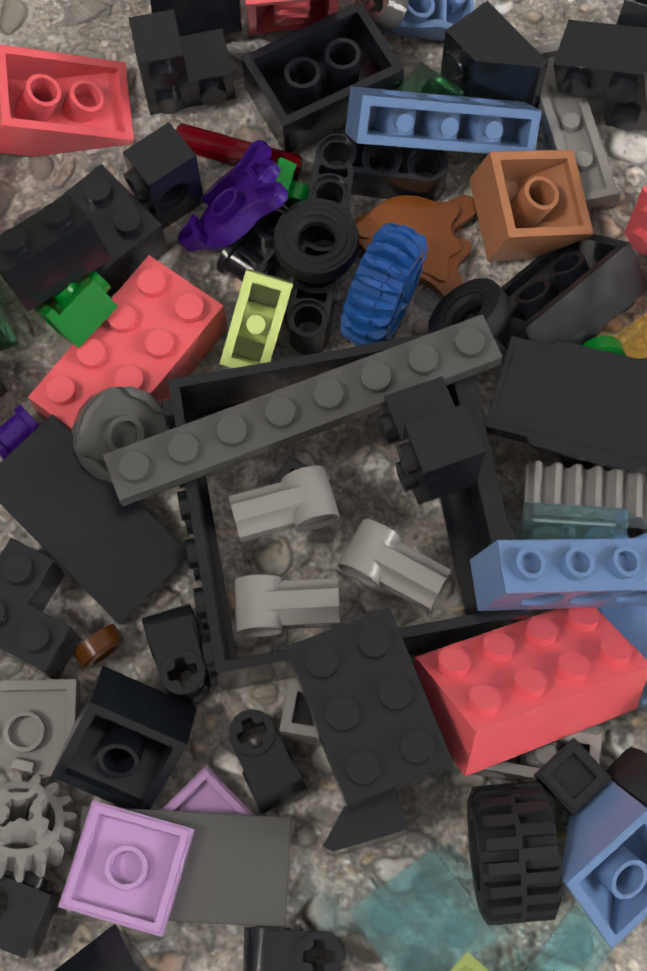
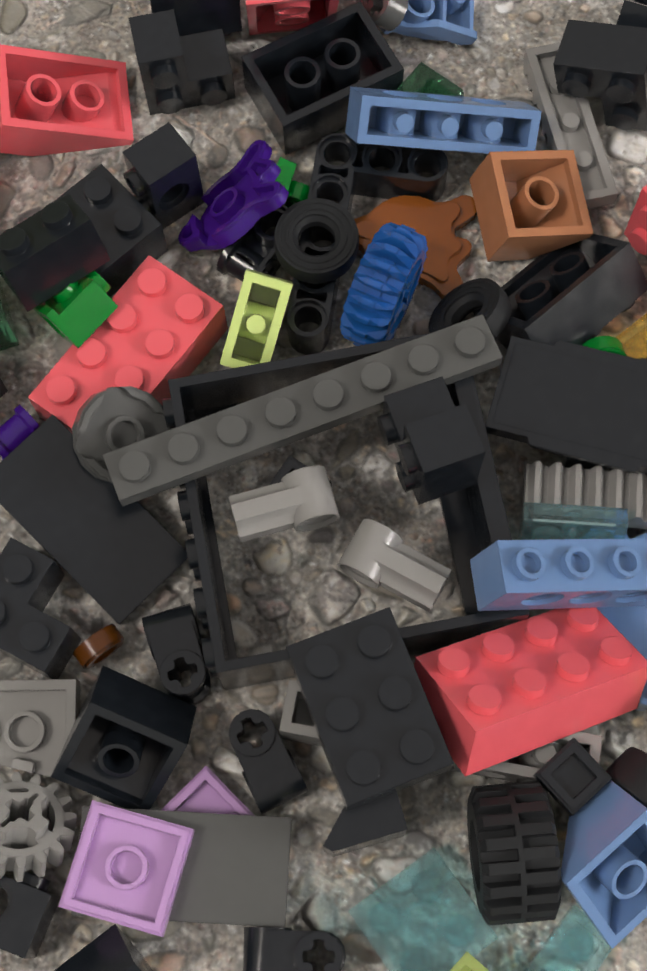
dark red axle [176,123,302,181] -> none
light grey piece [234,574,340,637] -> none
black slope [439,1,548,108] -> none

